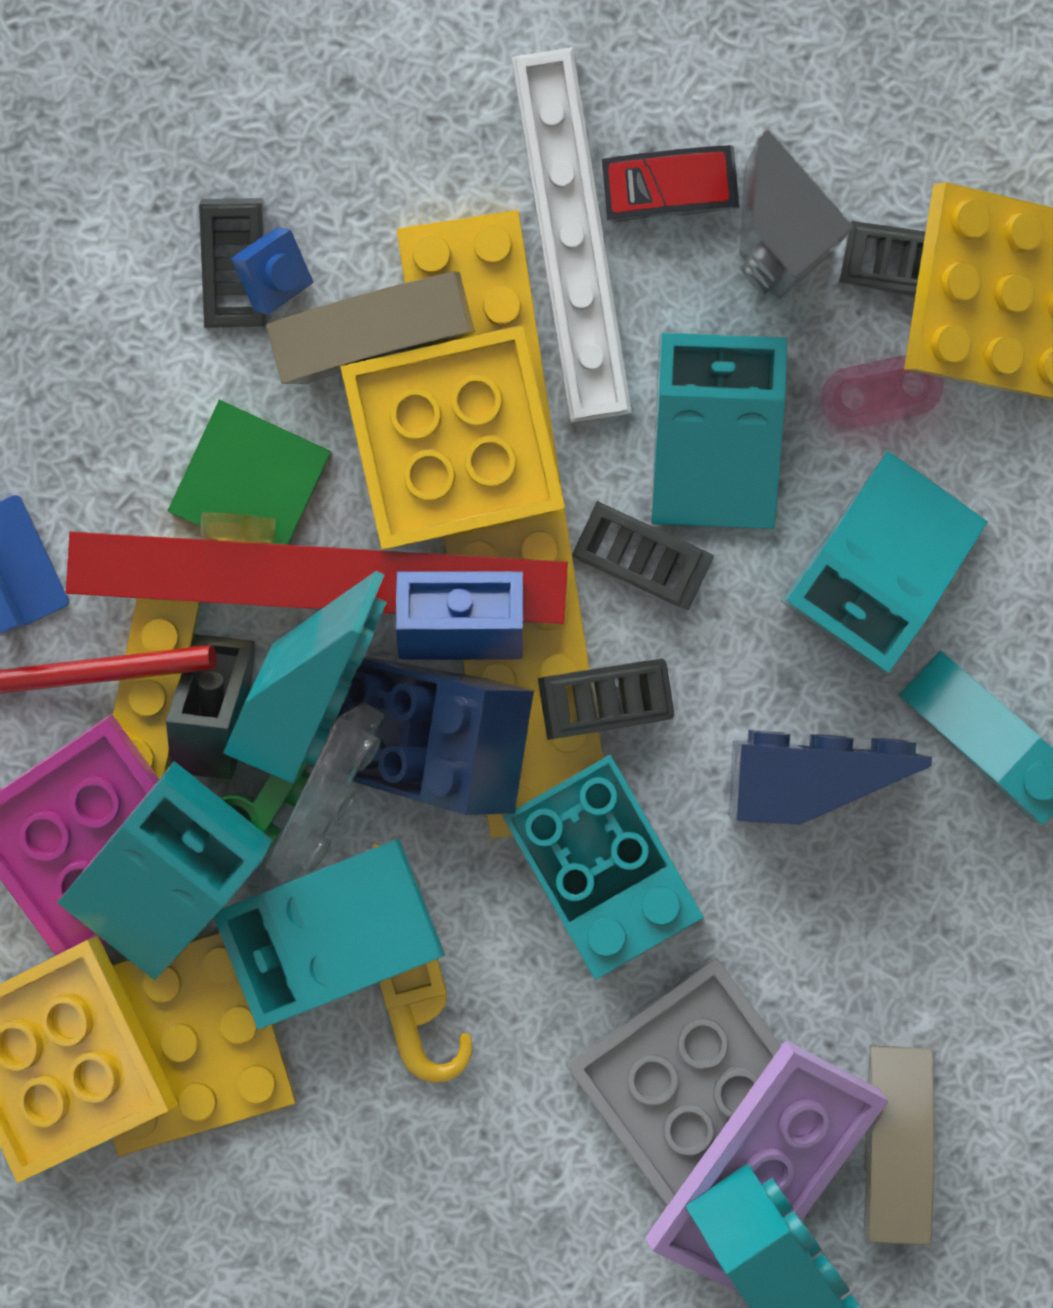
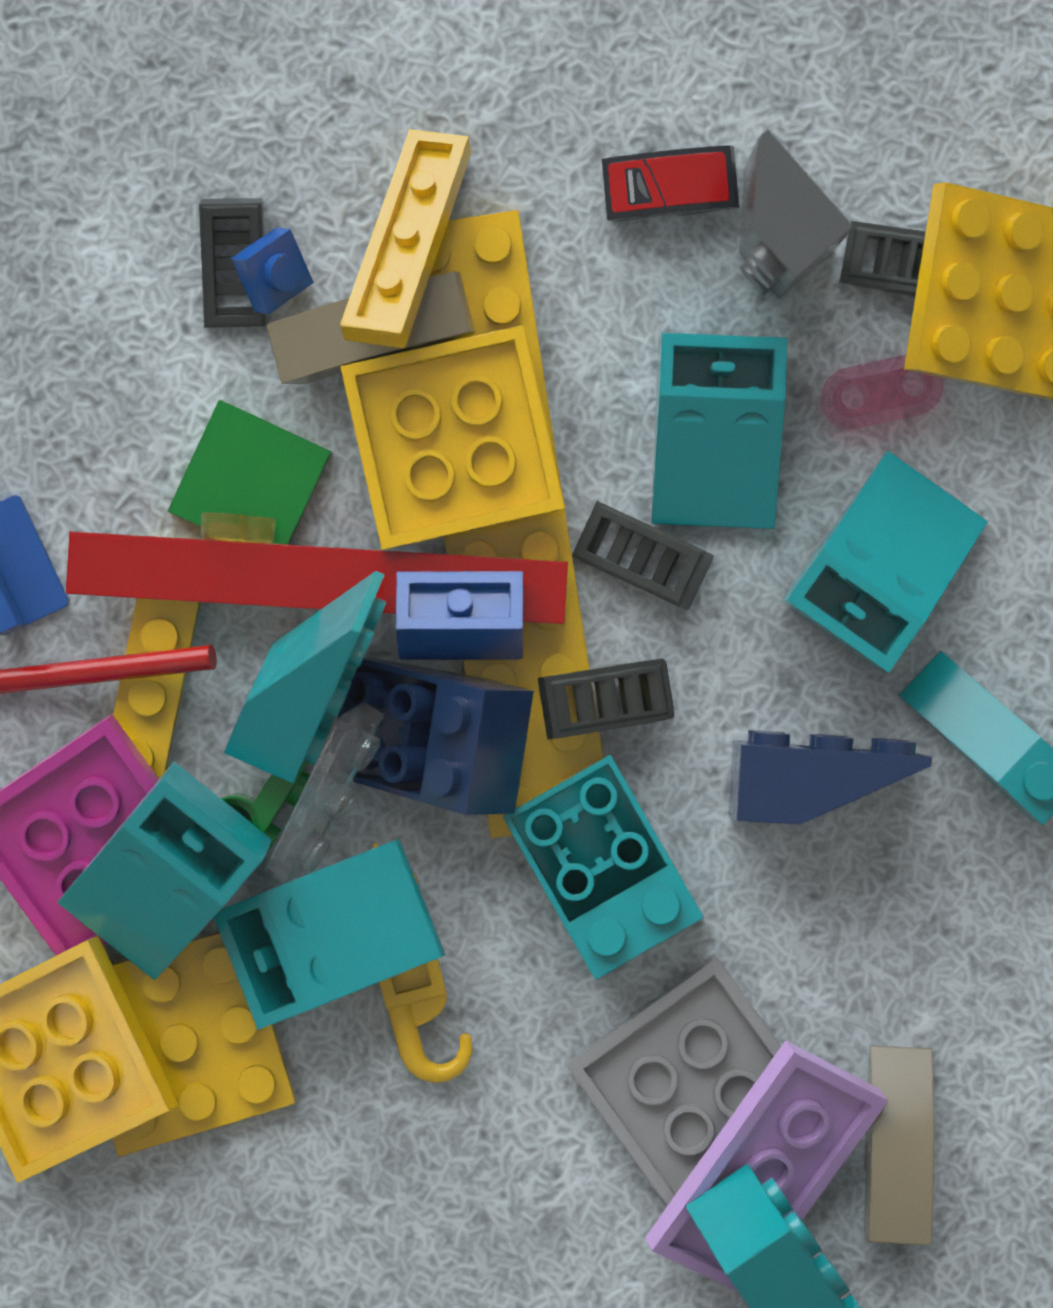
pearl dark grey slope [166,634,255,780] -> none
white tile [512,47,632,424] -> none
none -> yellow plate [340,129,472,348]

